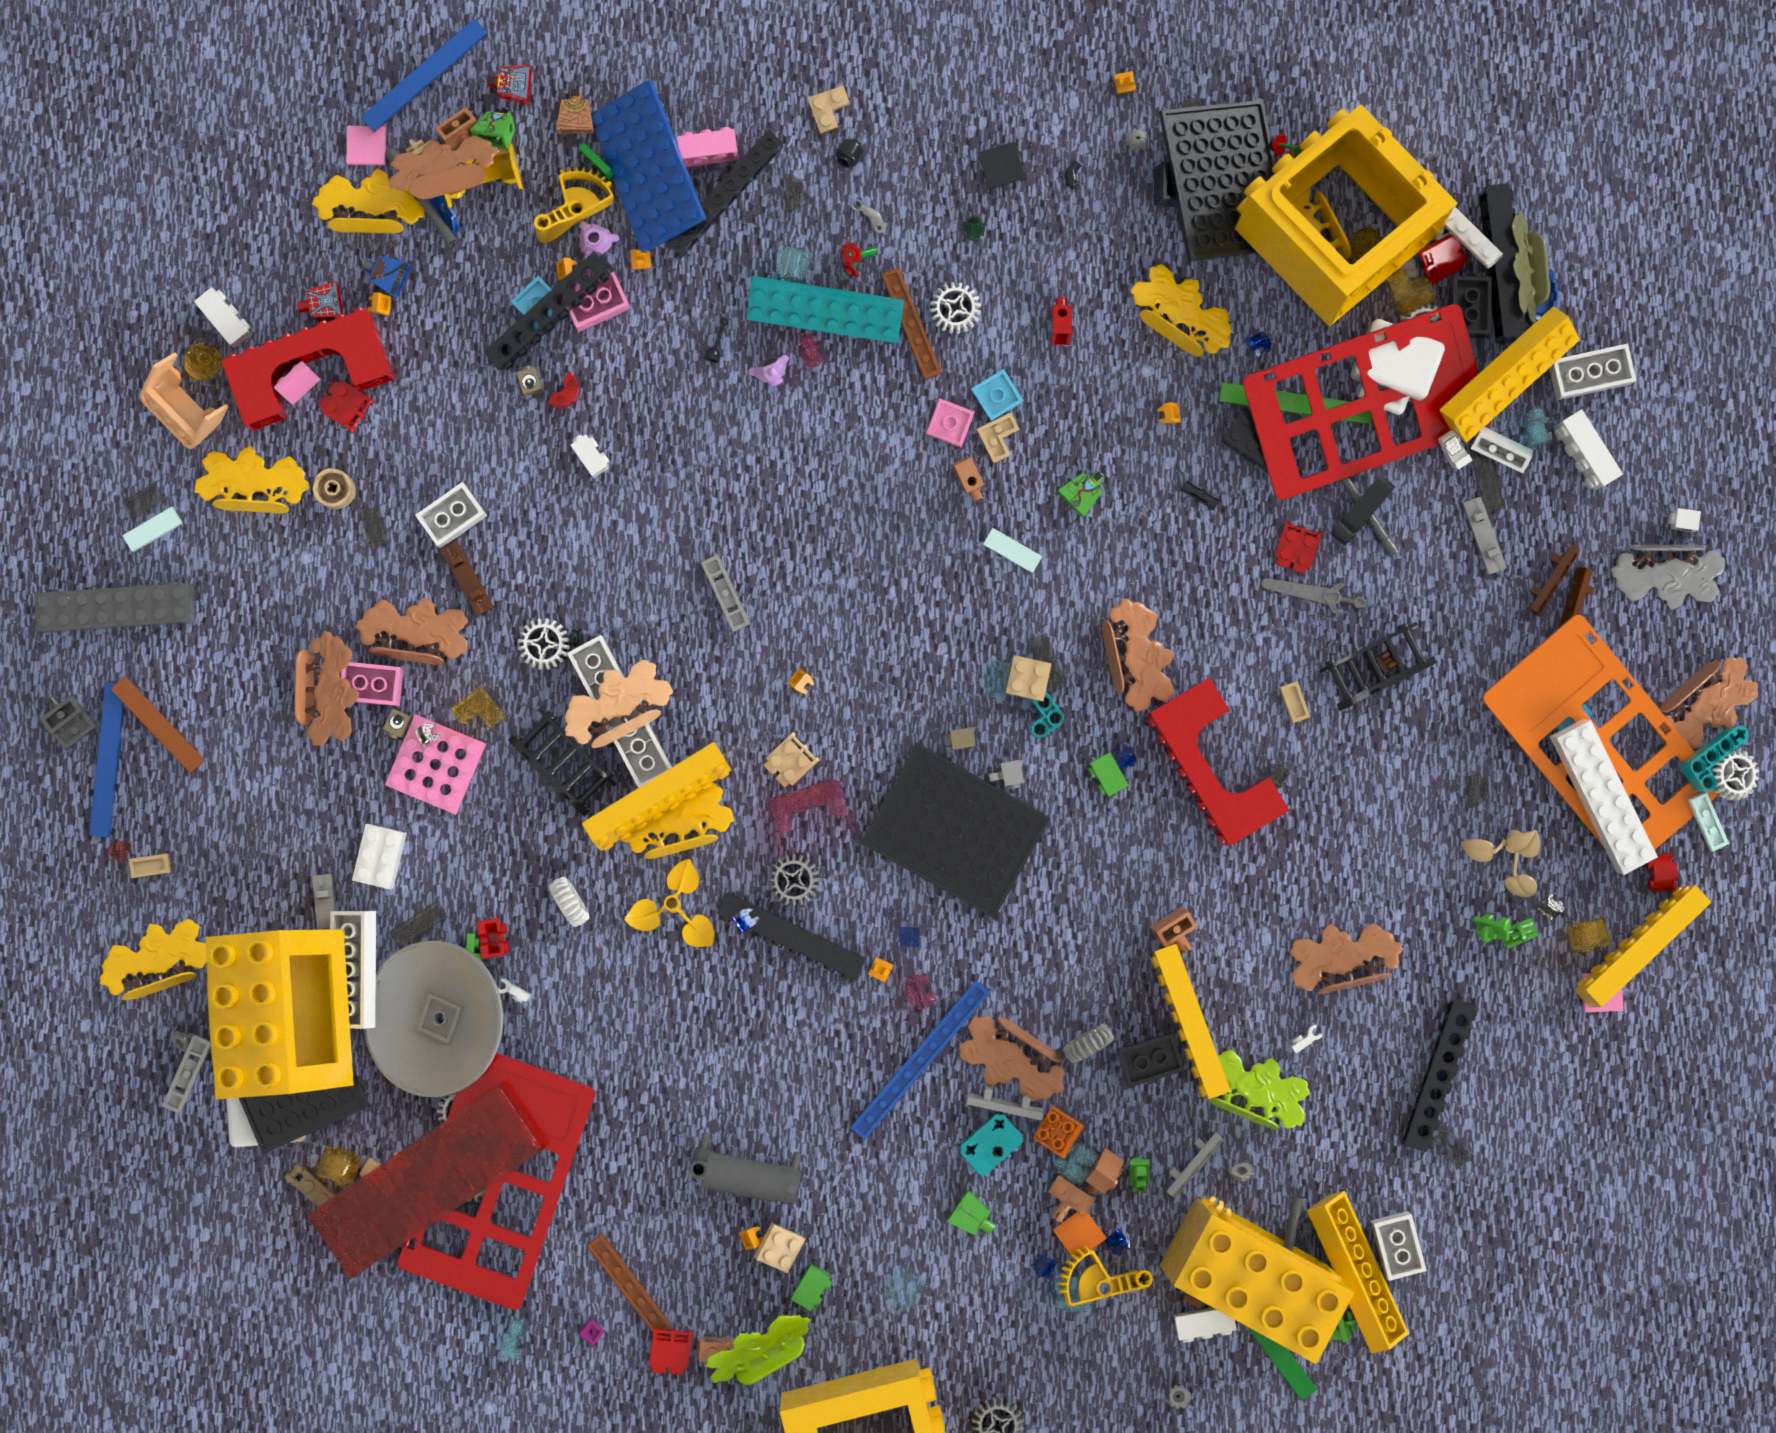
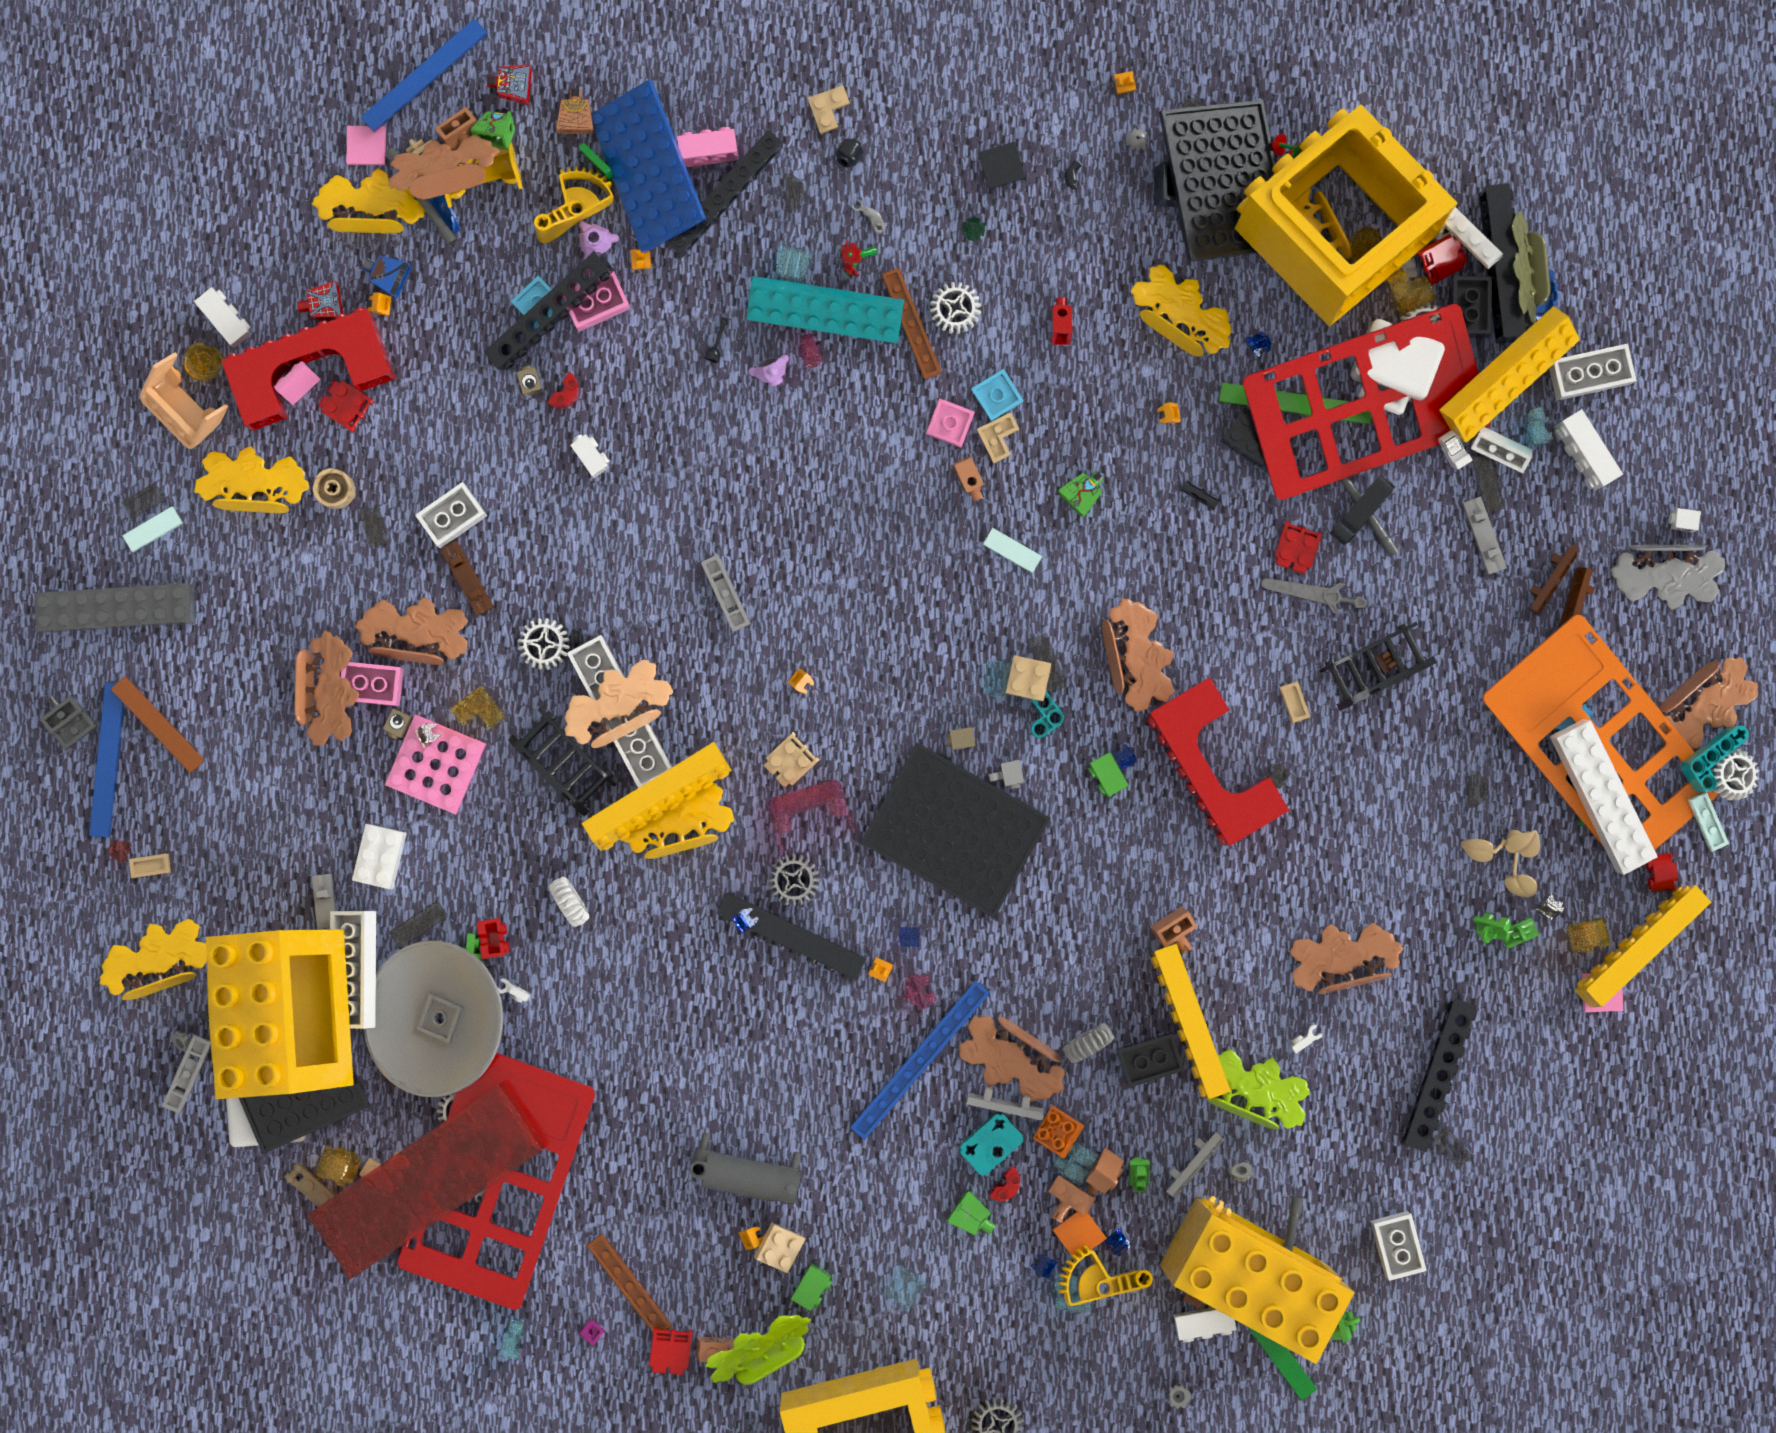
light orange tile [556,258,577,281] -> none
yellow plant [625,859,714,947] -> none
yellow brick [1307,1191,1409,1354] -> none
none -> red cylinder [988,1164,1020,1201]

